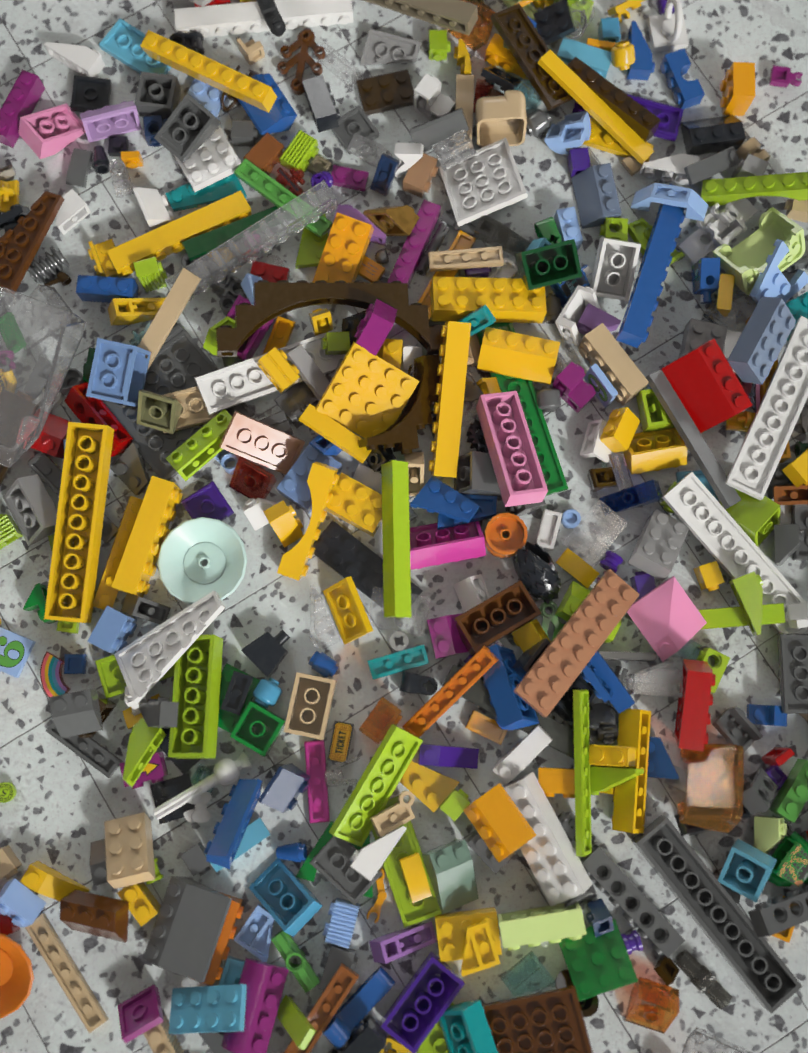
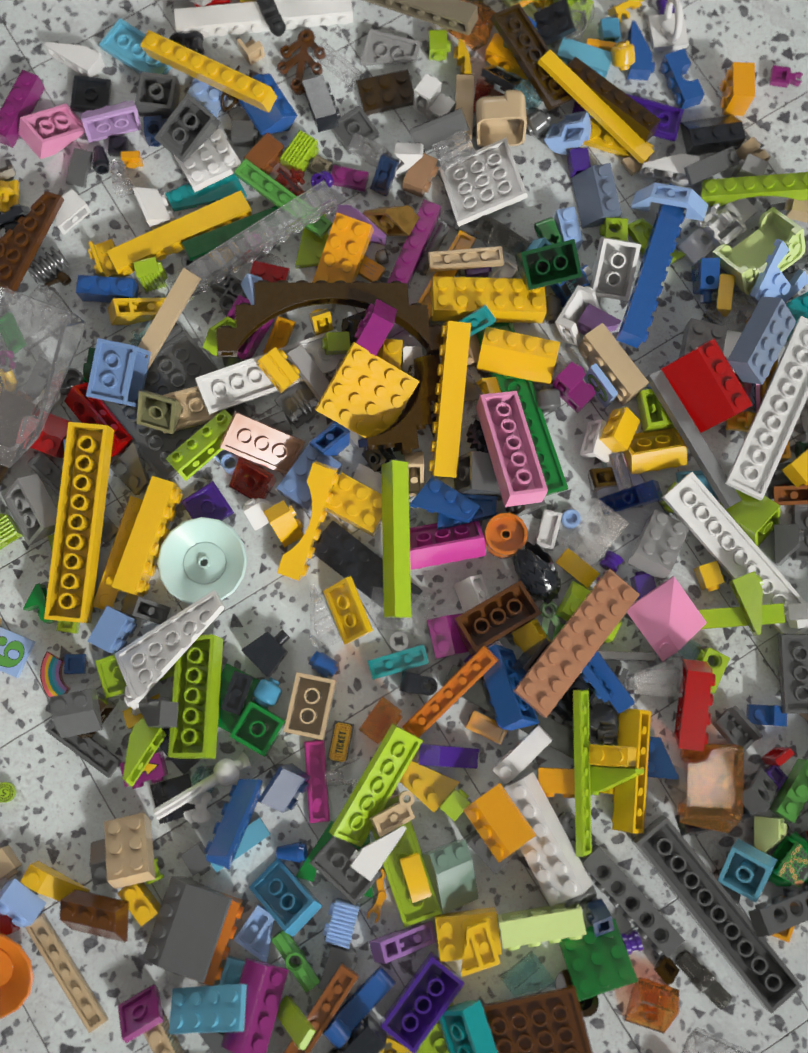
yellow tile [299,404,372,464] -> none

